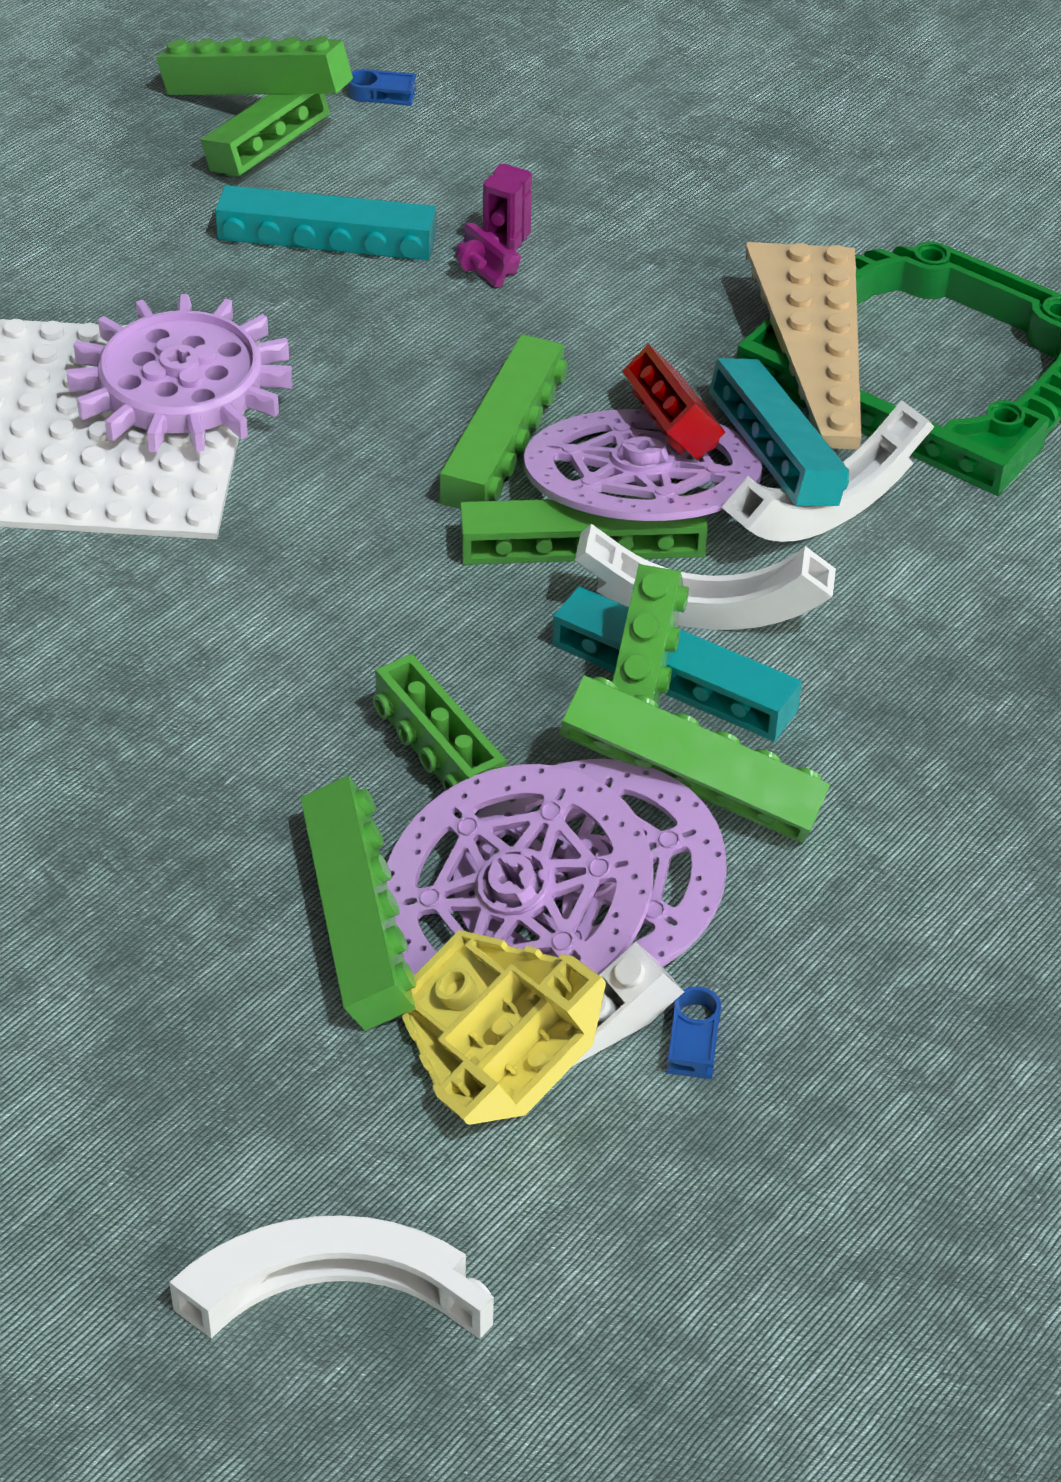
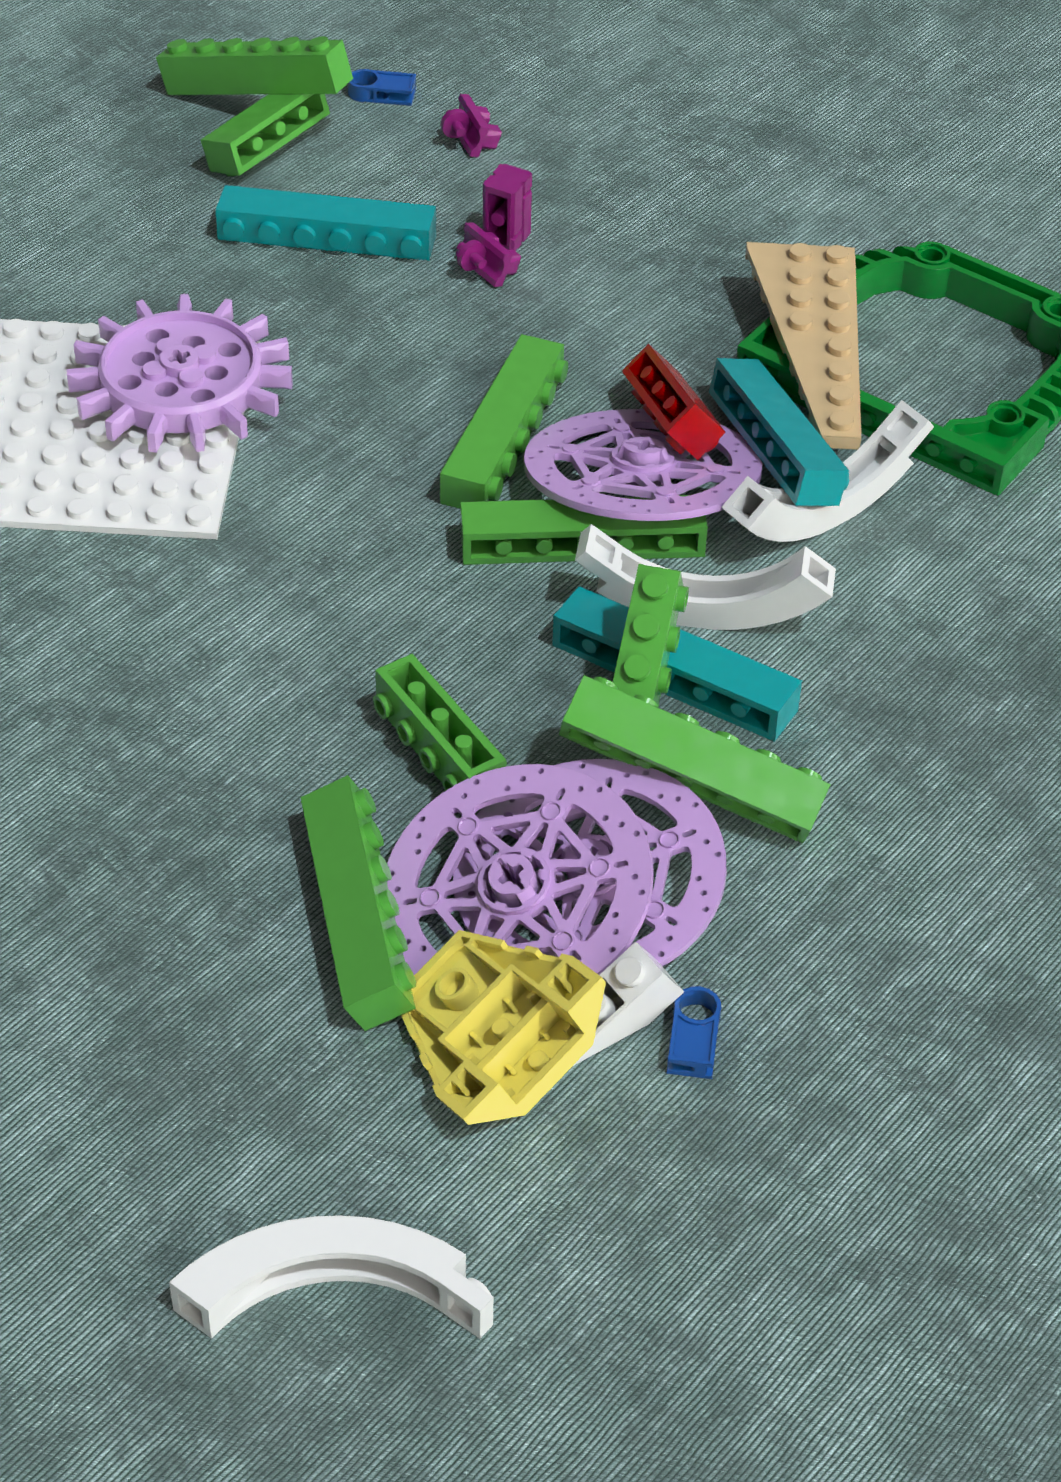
none -> magenta hips [440,93,502,157]

